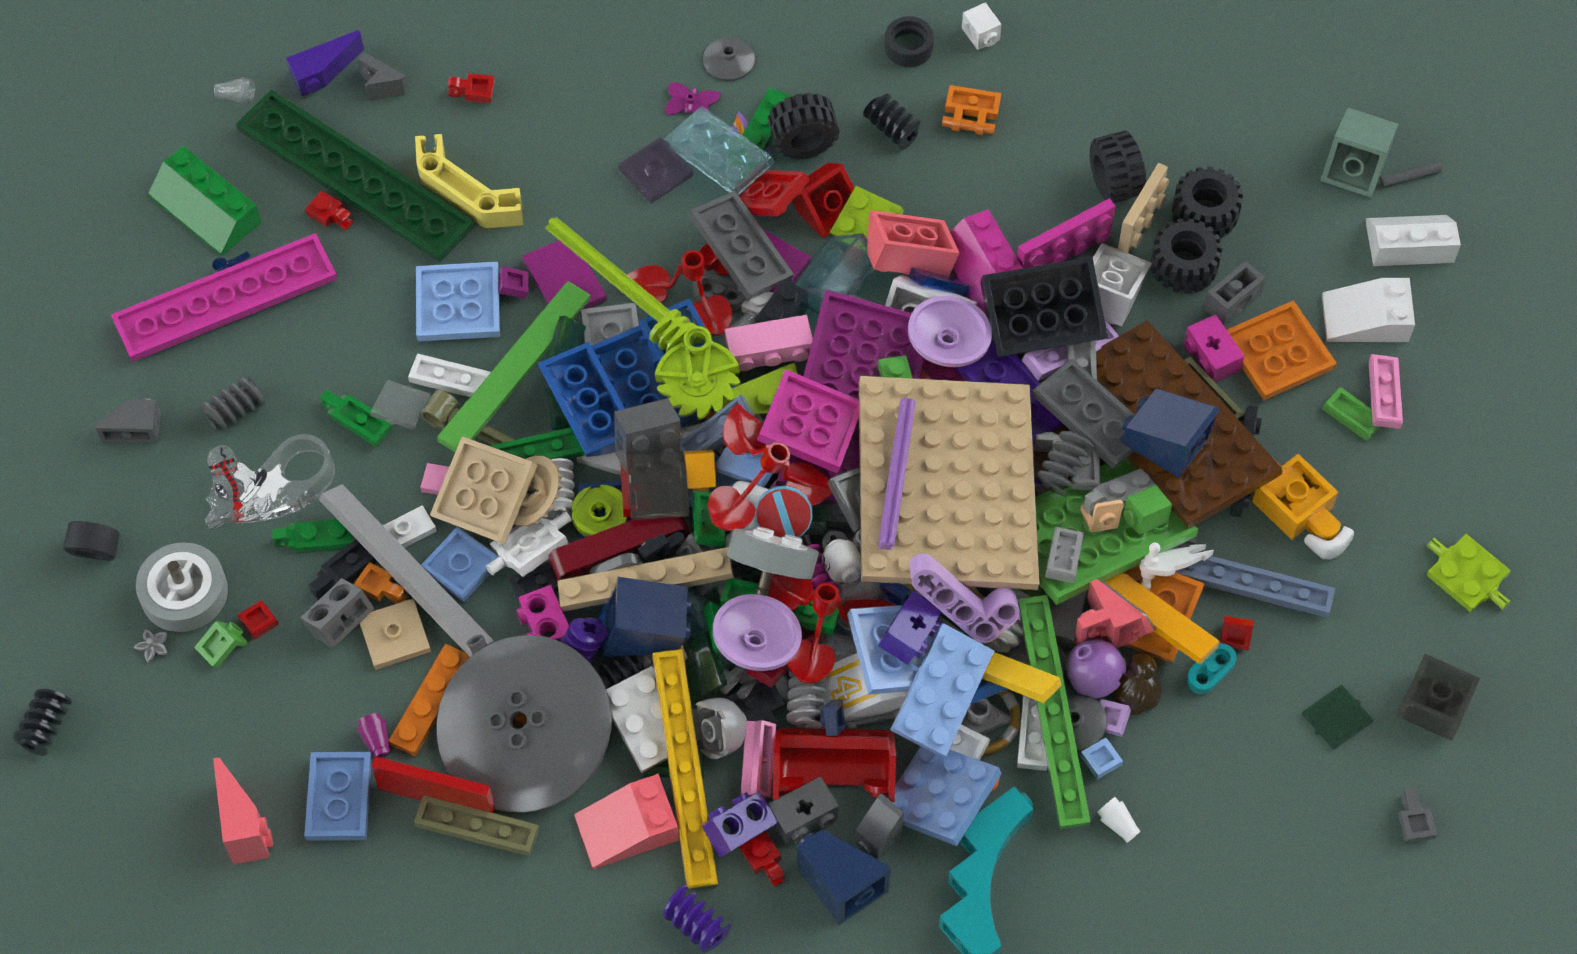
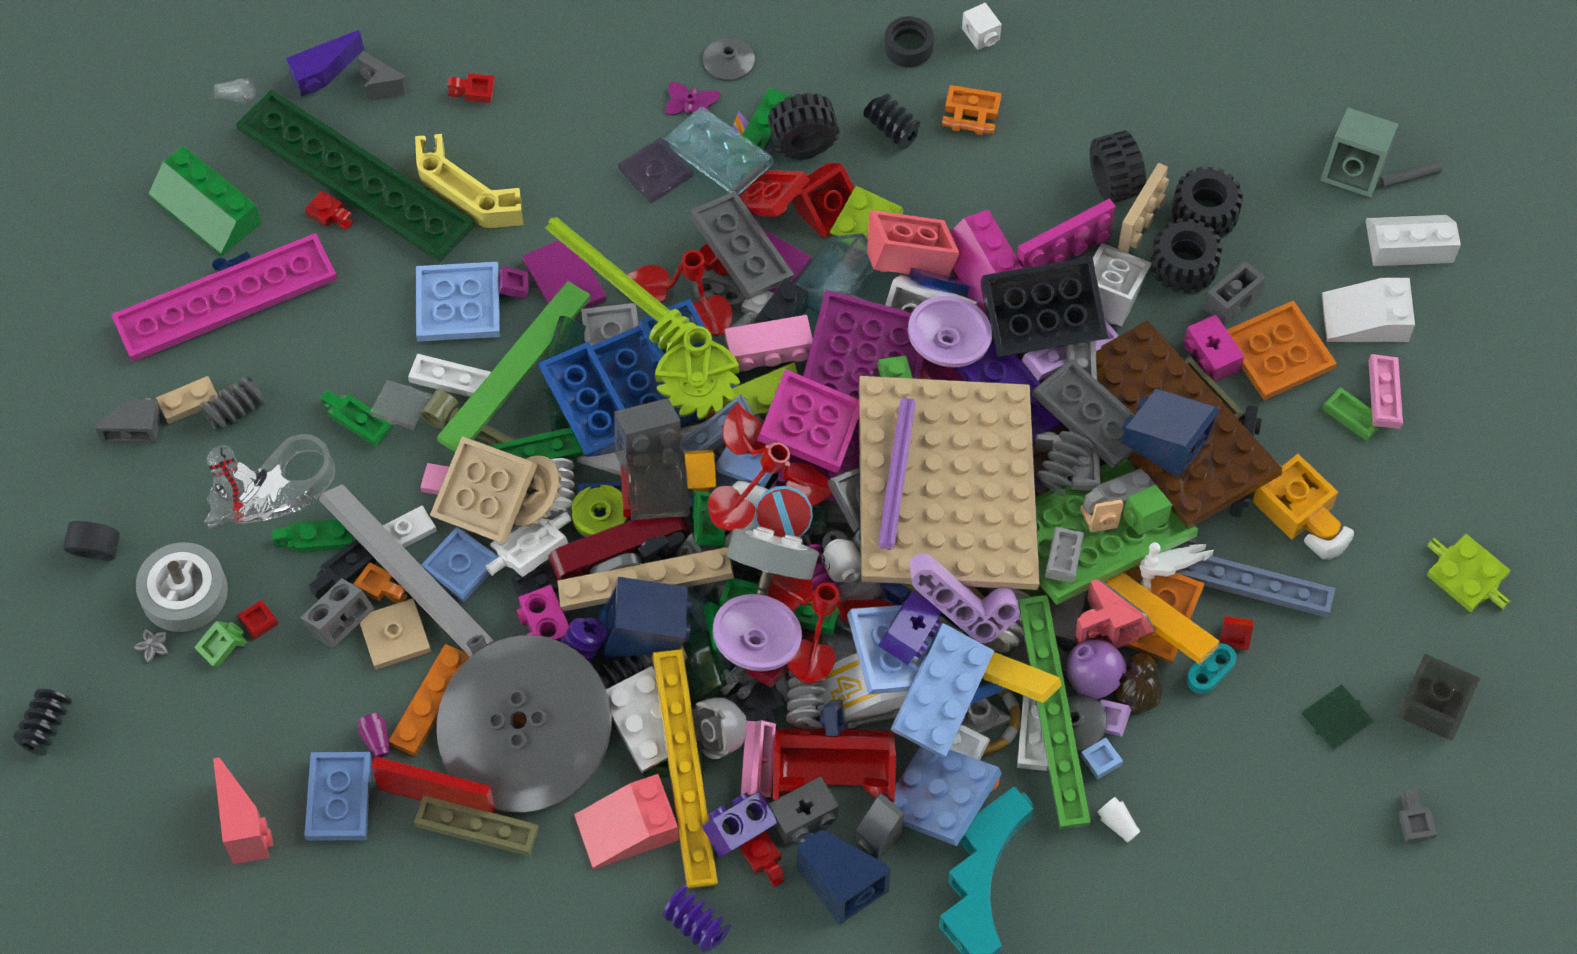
none -> tan plate [156,376,219,425]

